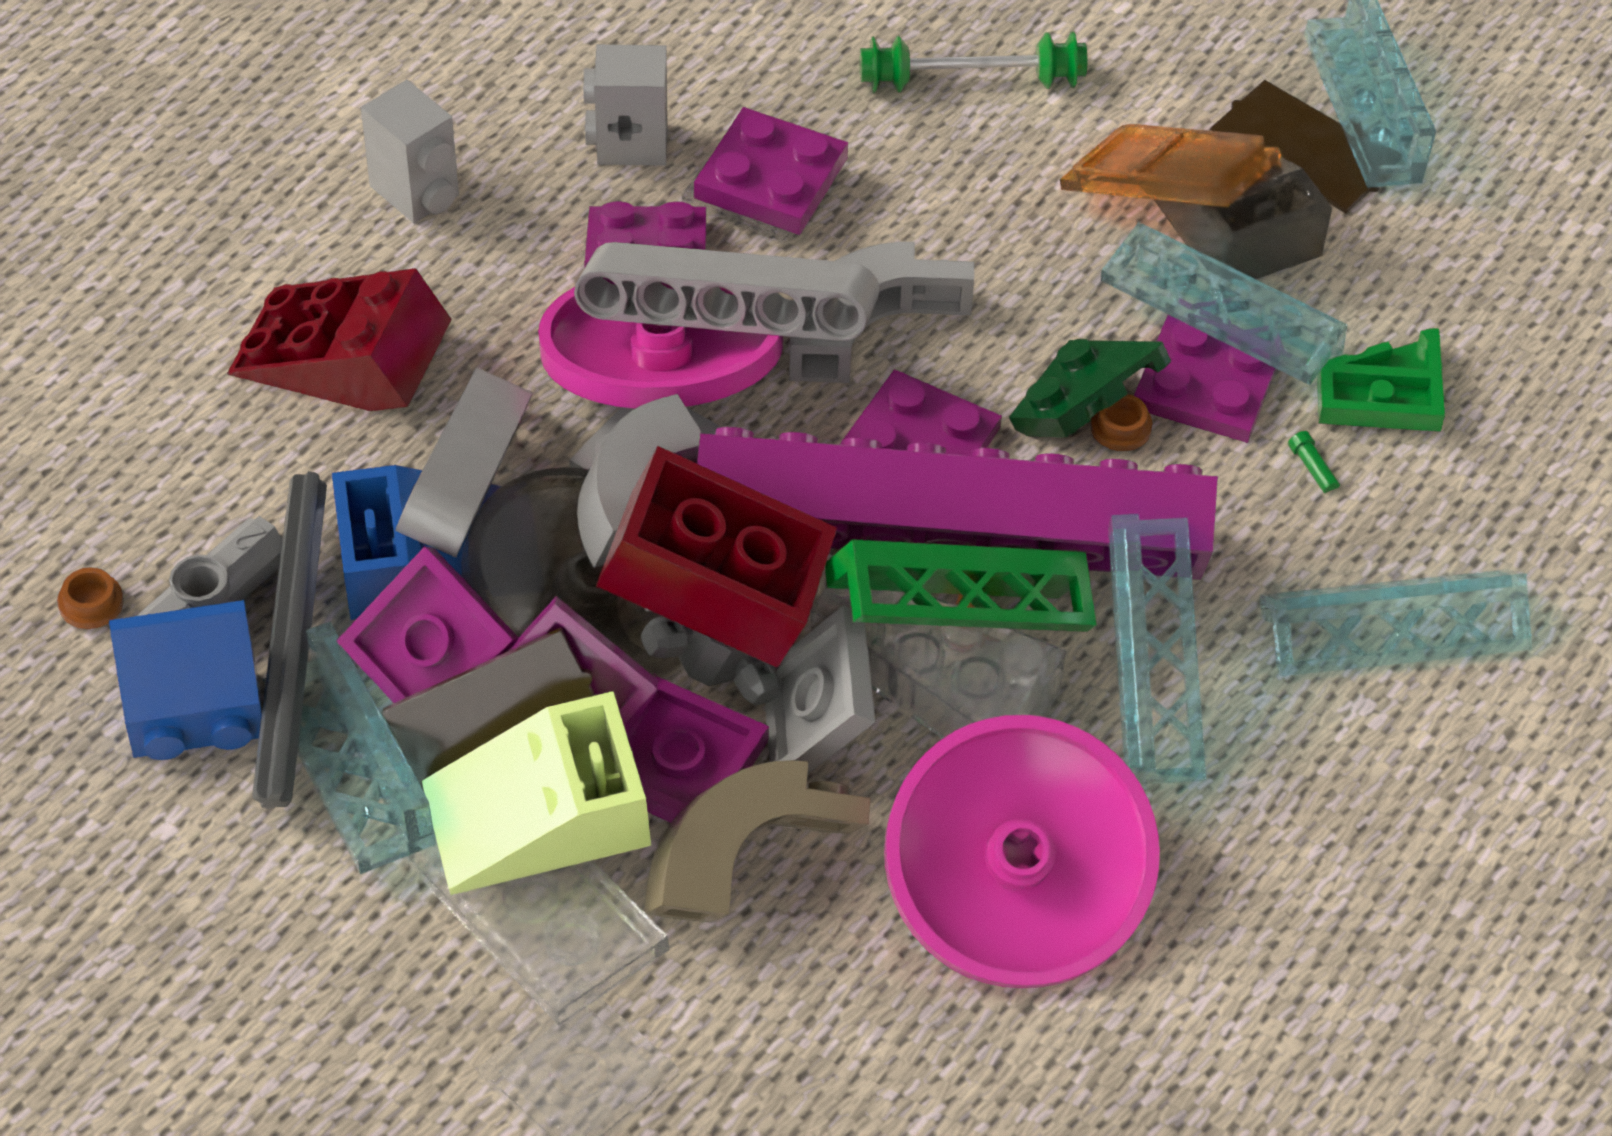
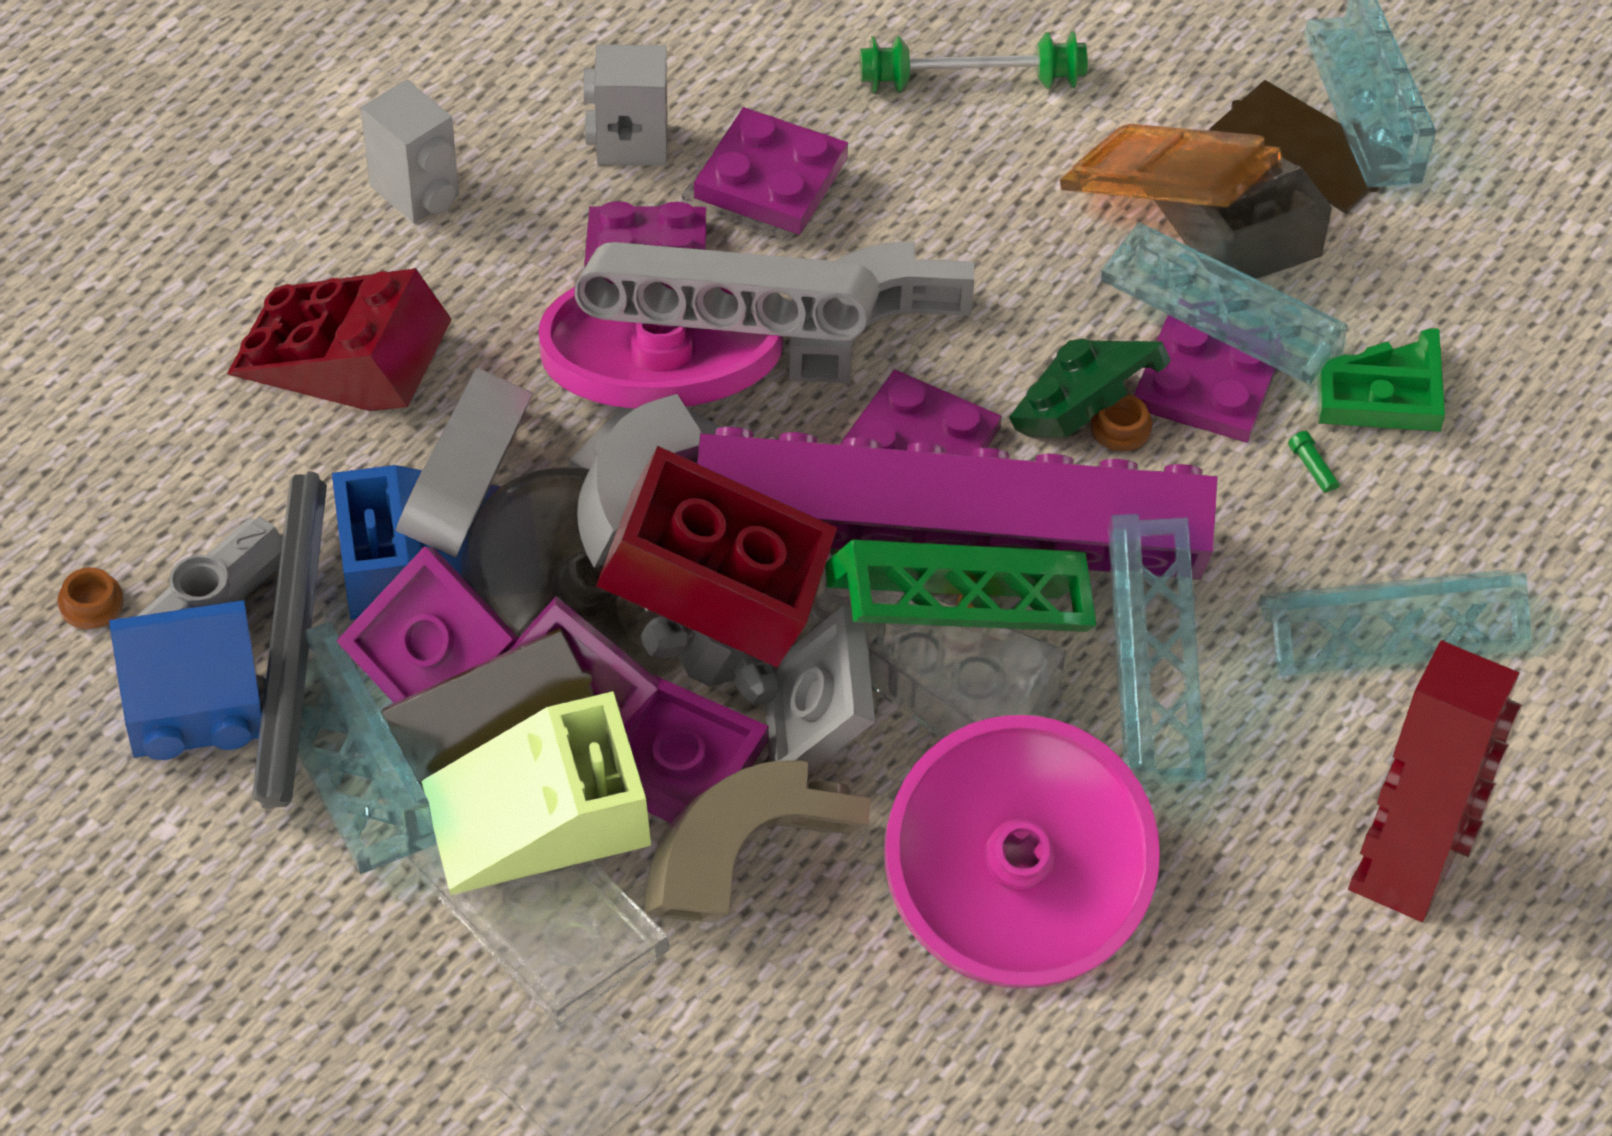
none -> dark red wedge [1348,640,1523,923]

